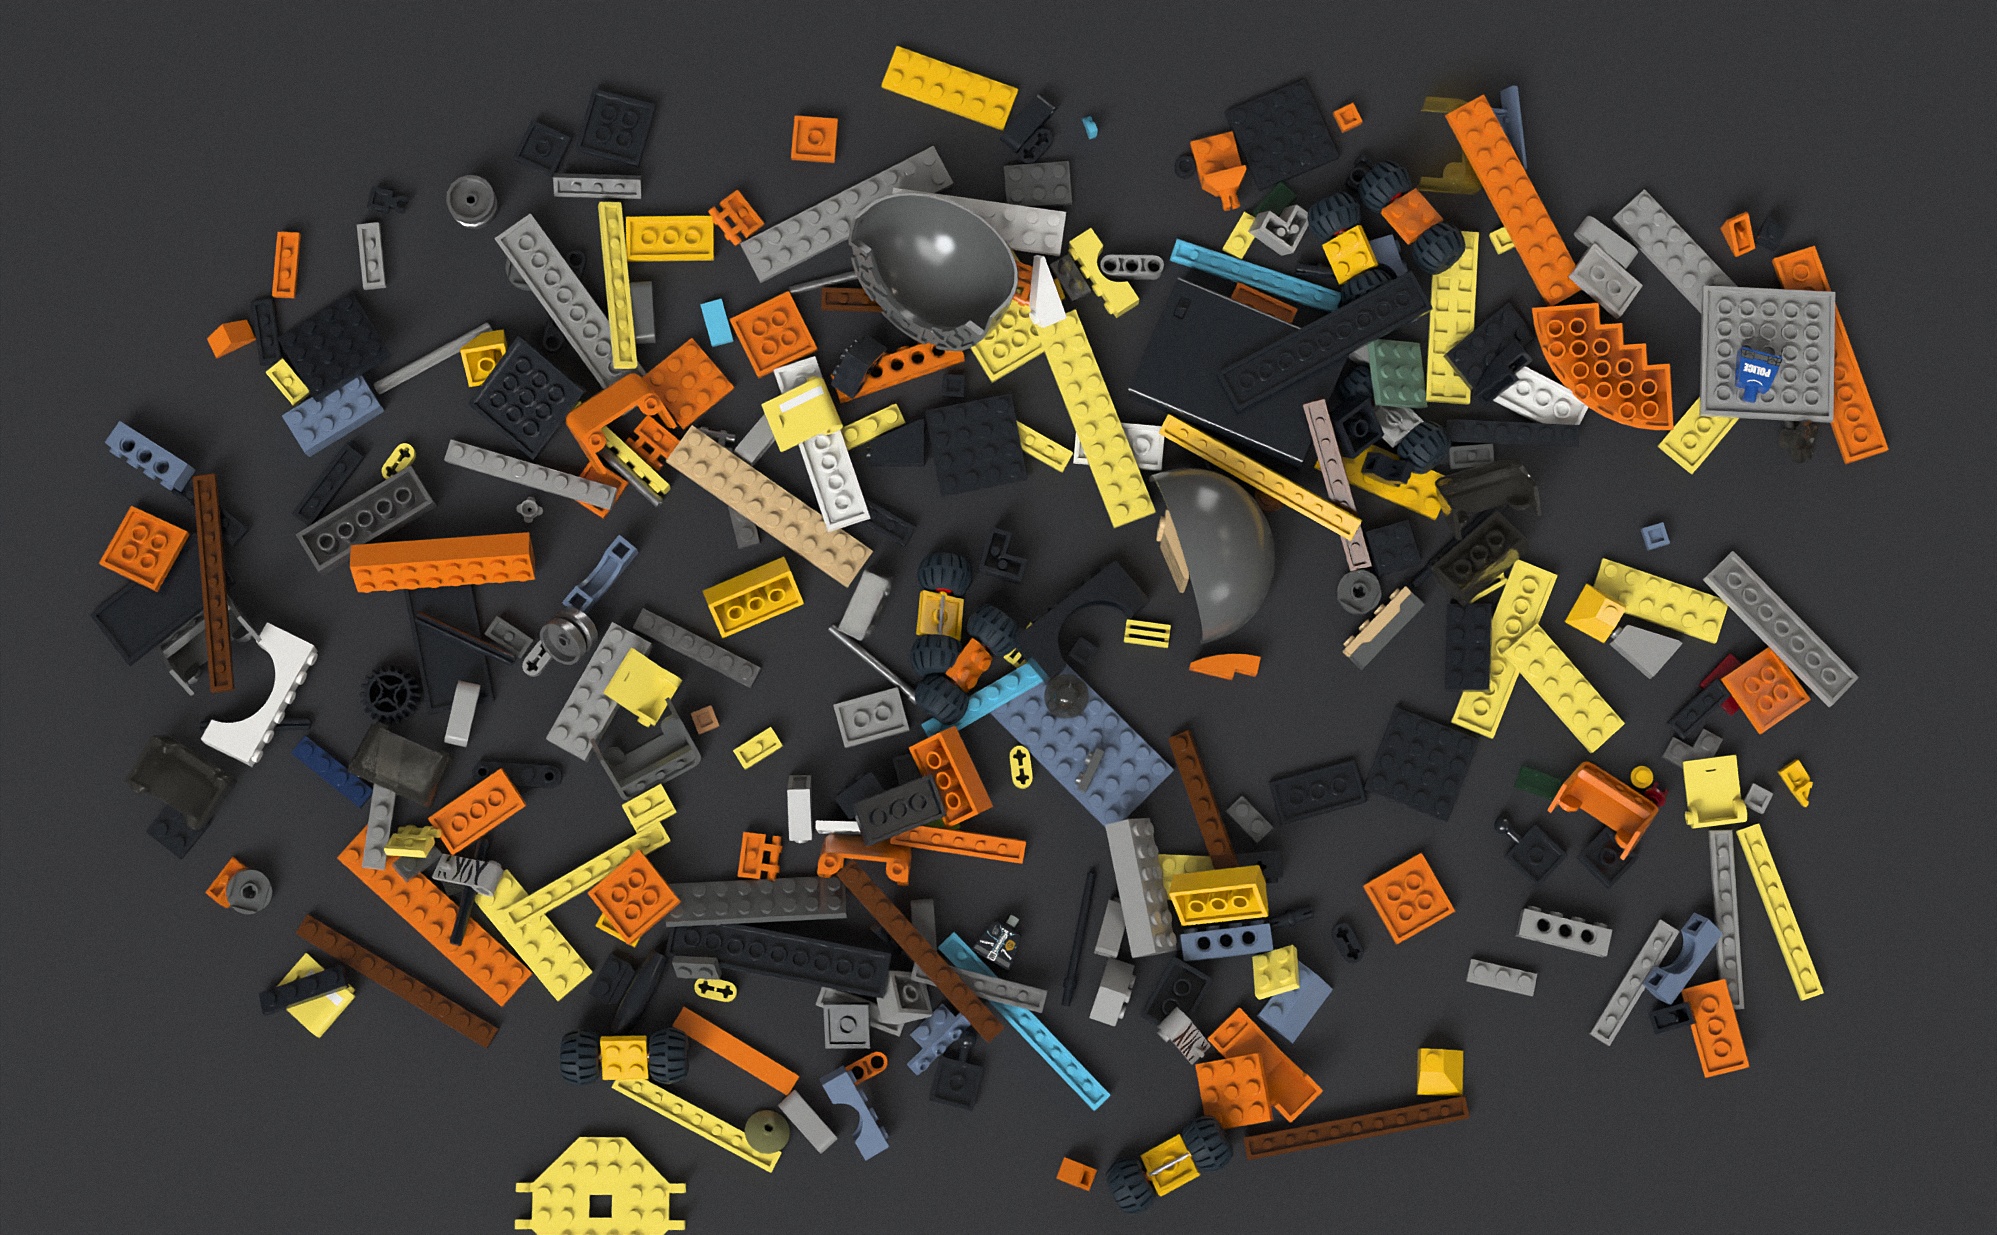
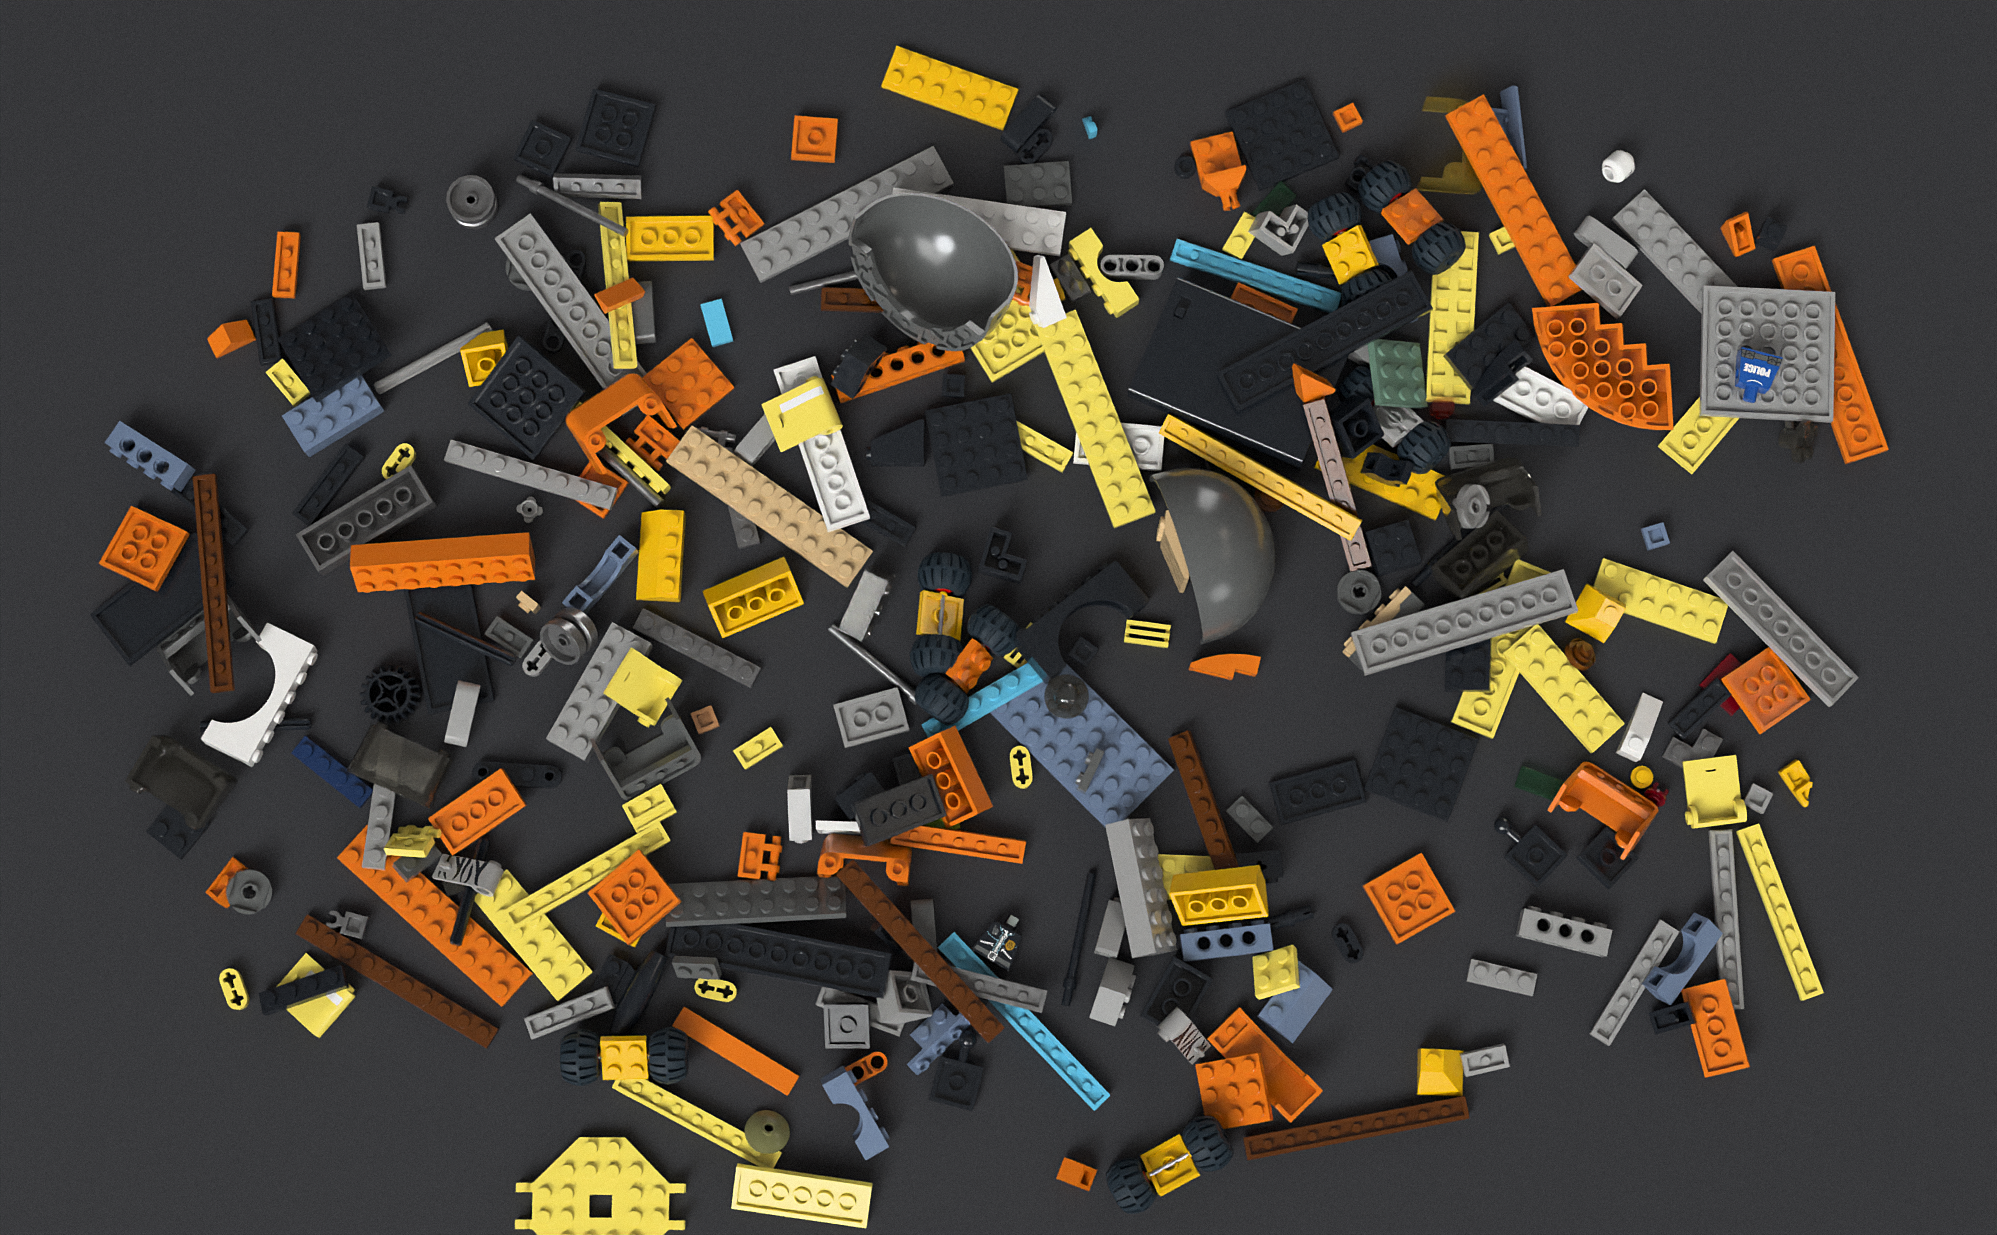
orange plate [730,291,818,379] -> none
light grey beam [778,1090,838,1154] -> none
light yellow plate [840,404,906,451] -> none
light grey slope [1610,625,1683,679] -> none
none -> light yellow beam [219,968,249,1010]
none -> flat silver plate [326,911,369,939]
none -> flat silver bar [516,174,629,237]
none -> tan plate [516,591,541,614]
none -> light grey tile [524,987,615,1040]
none -> orange slope [594,278,645,314]
none -> yellow slope [636,510,686,602]
none -> light yellow plate [731,1163,872,1228]
none -> orange slope [1292,363,1336,403]
none -> light grey plate [1351,569,1578,676]
none -> clear red plate [1430,402,1455,419]
none -> light grey plate [1452,484,1490,528]
none -> light grey plate [1460,1043,1510,1077]
none -> reddish brown plate [1565,638,1596,671]
none -> white head [1602,150,1635,183]
none -> white slope [1616,693,1663,762]

